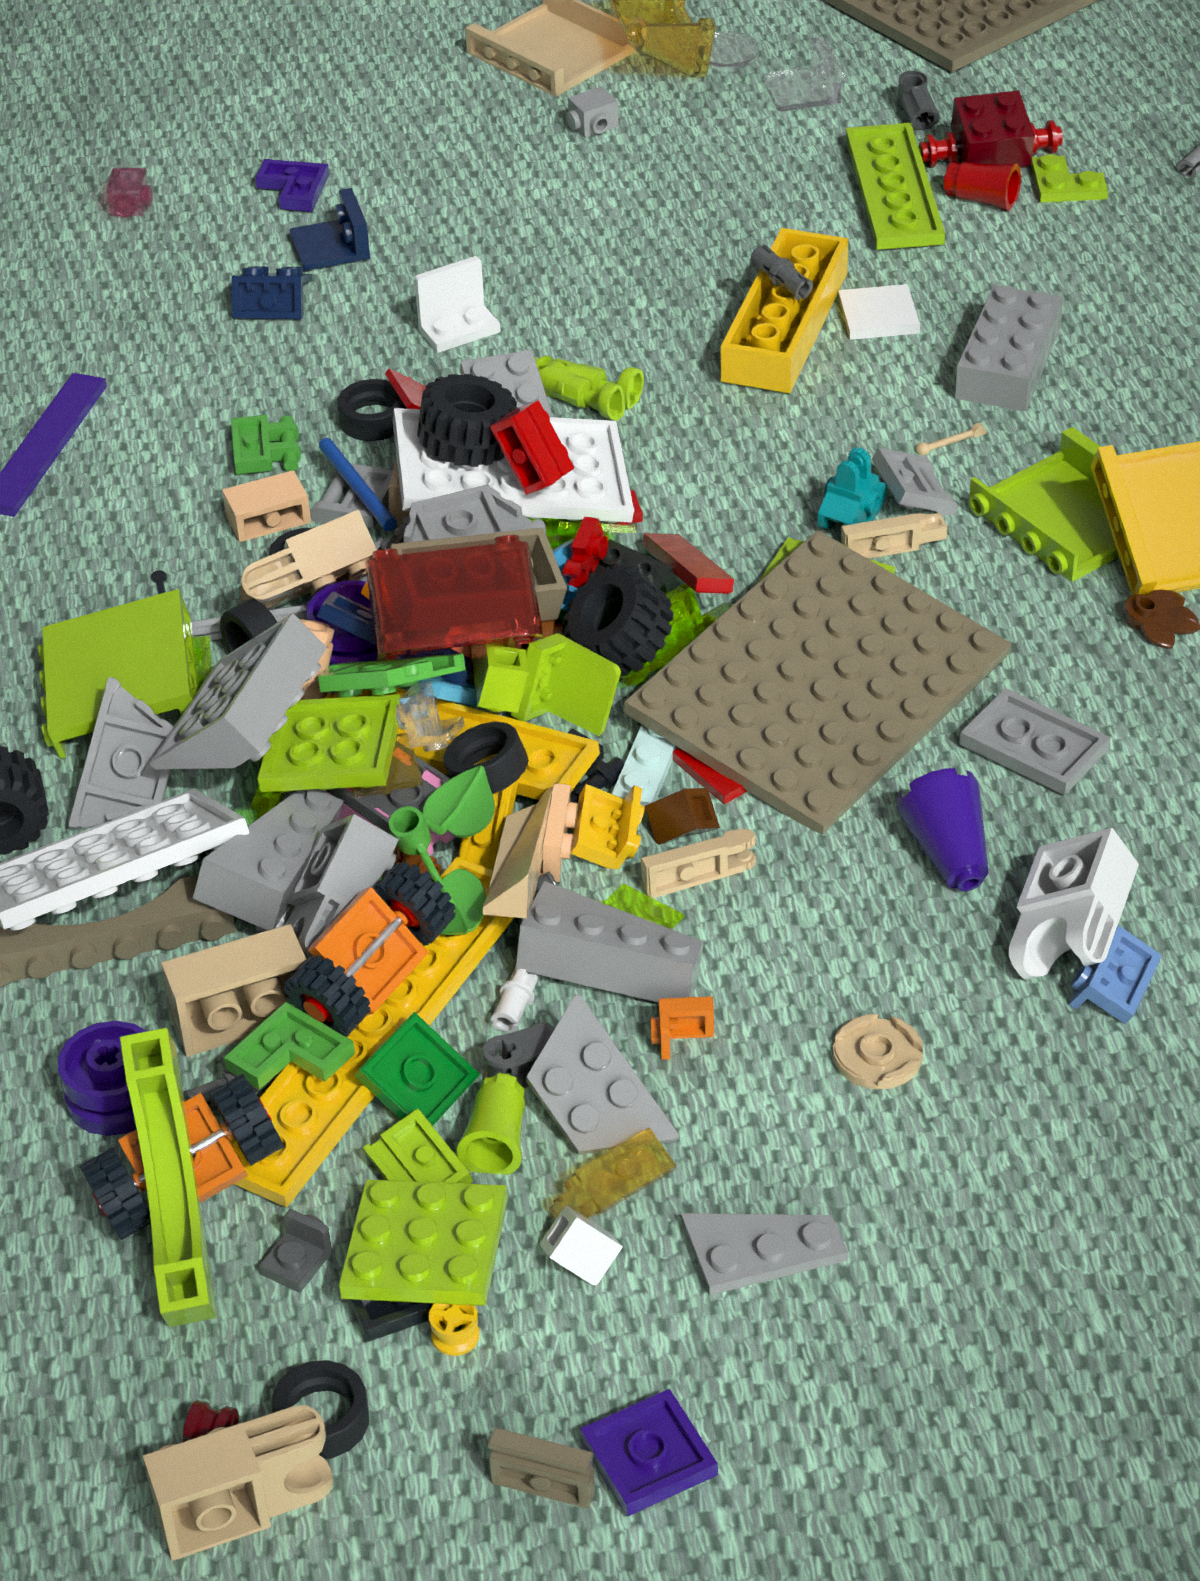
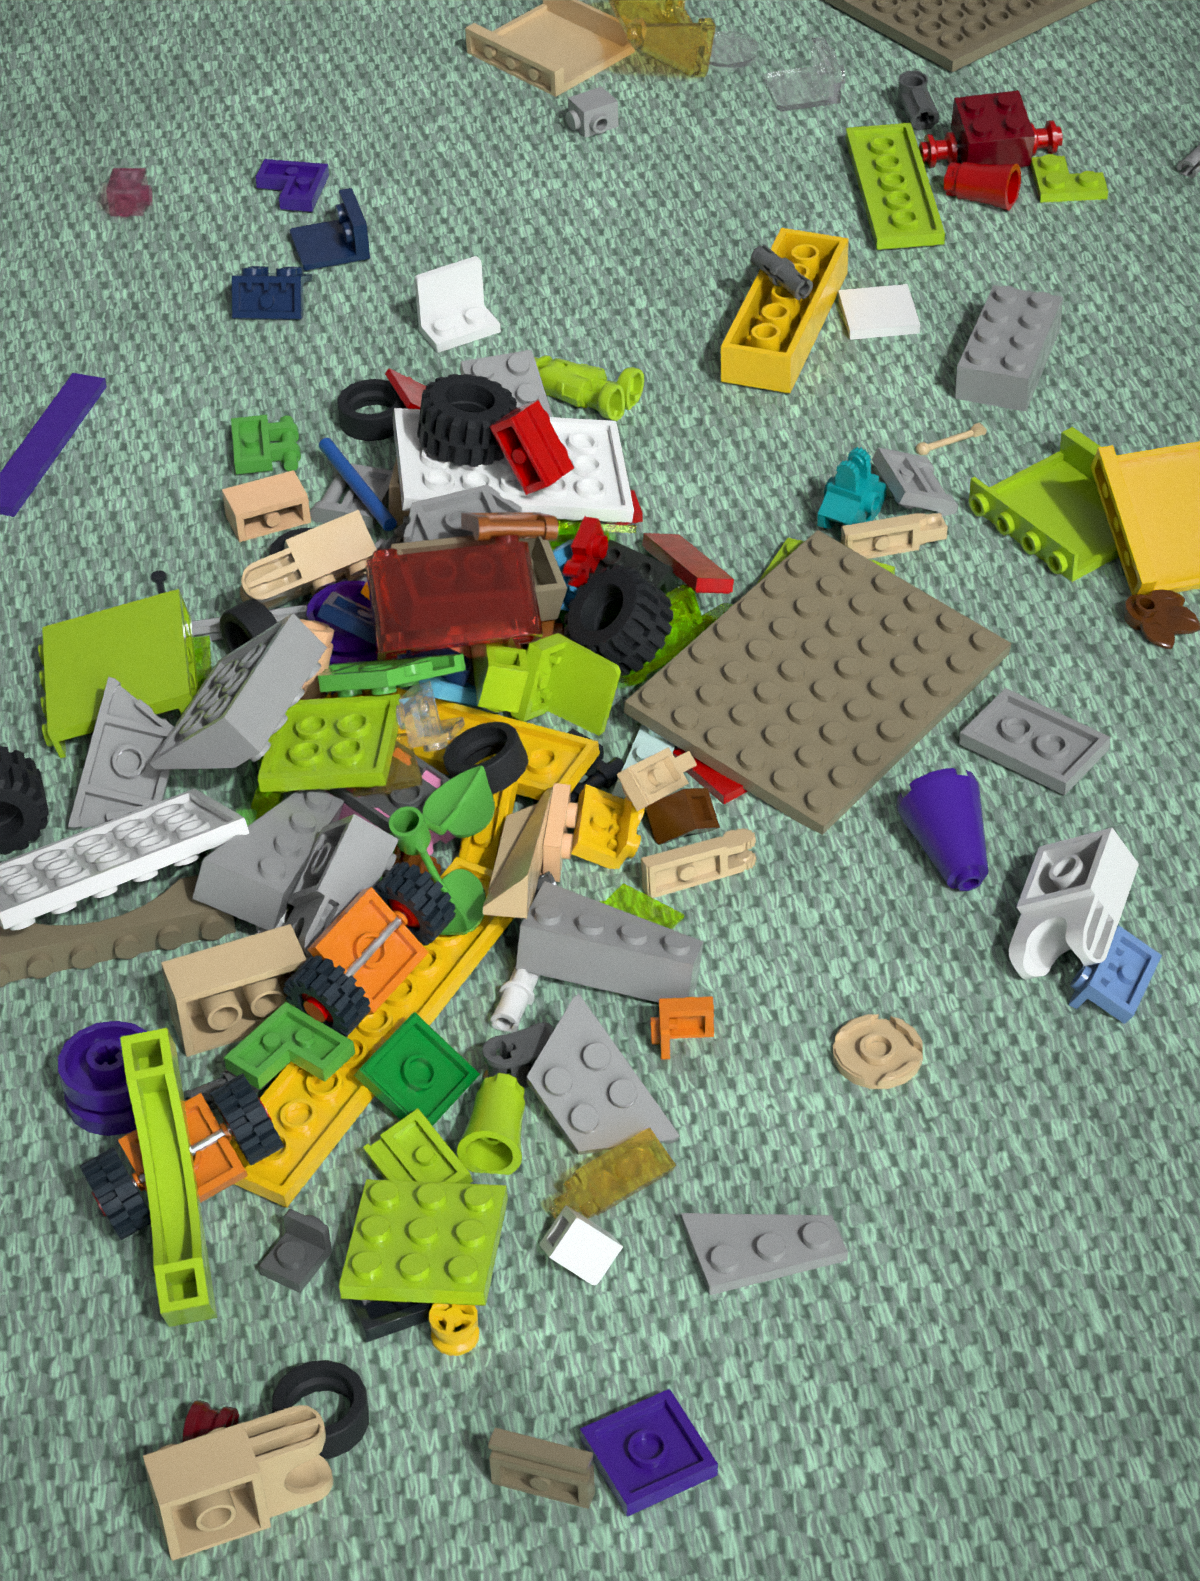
none -> dark orange plate [461,512,558,541]
none -> tan hinge [617,747,697,812]

